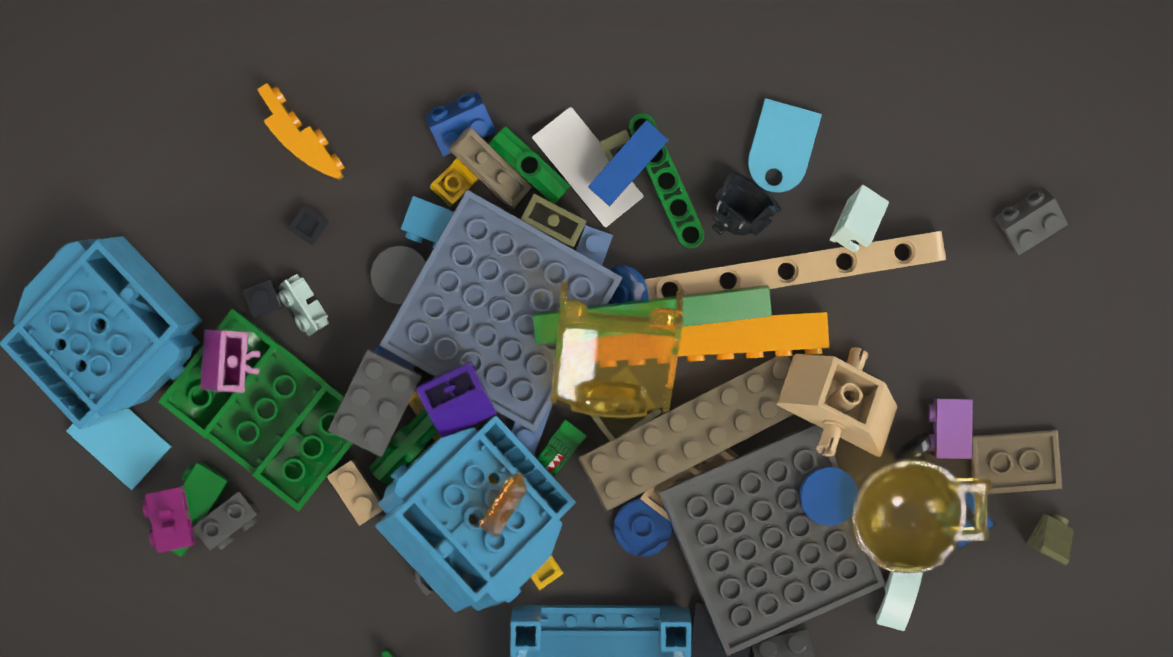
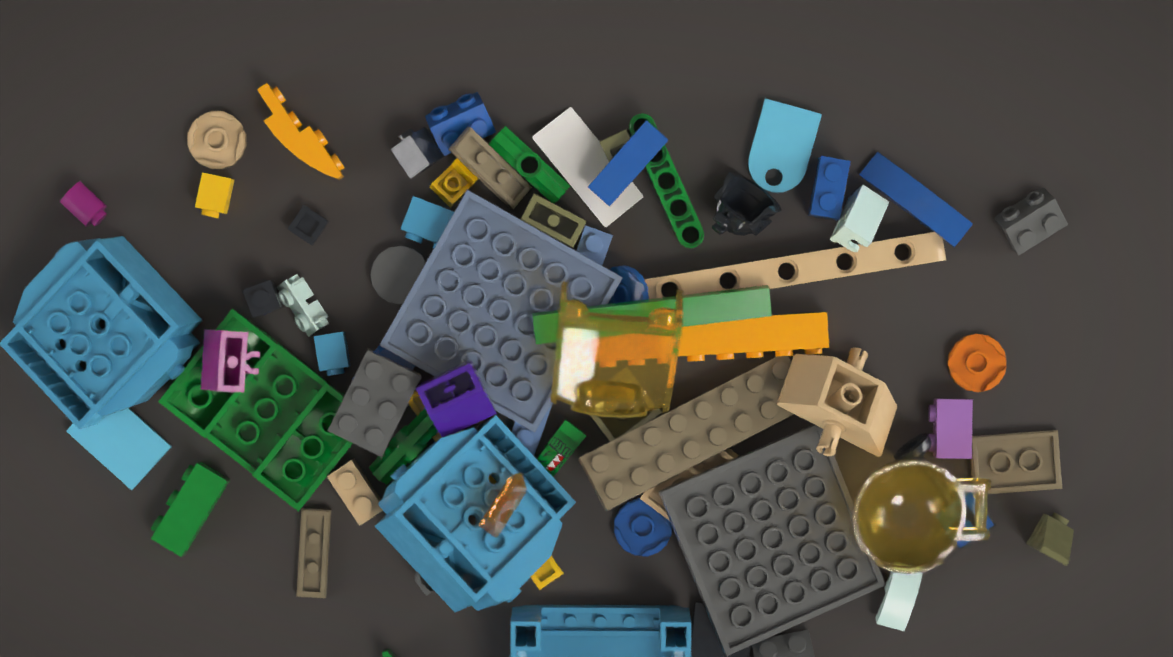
magenta brick [142,486,196,553] -> none
dark grey bracket [193,492,260,551] -> none
blue tile [799,467,859,526] -> none
none -> magenta brick [60,181,107,227]
none -> tan tile [187,111,247,169]
none -> yellow brick [195,172,235,218]
none -> dark tan tile [296,508,332,598]
none -> dark azure brick [314,331,351,376]
none -> brick [391,127,445,179]
none -> blue brick [808,156,851,221]
none -> blue slope [859,152,973,247]
none -> orange tile [947,334,1007,392]

